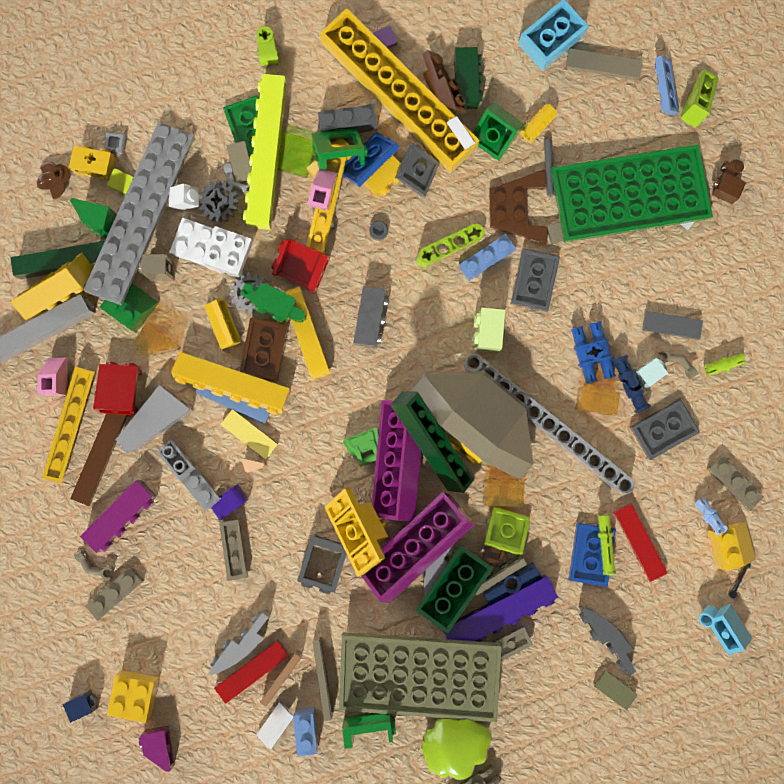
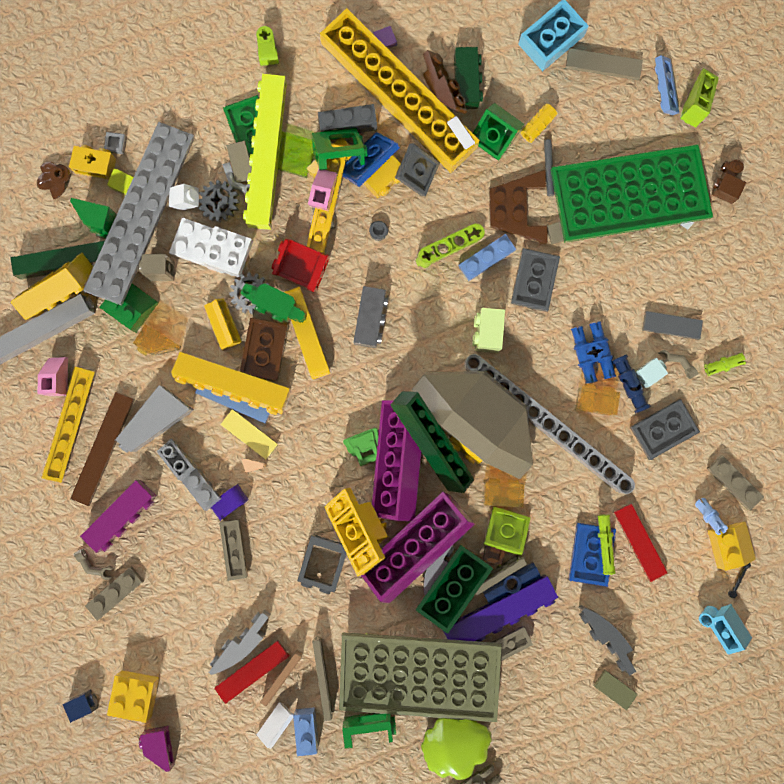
red panel [93,362,142,415] -> none

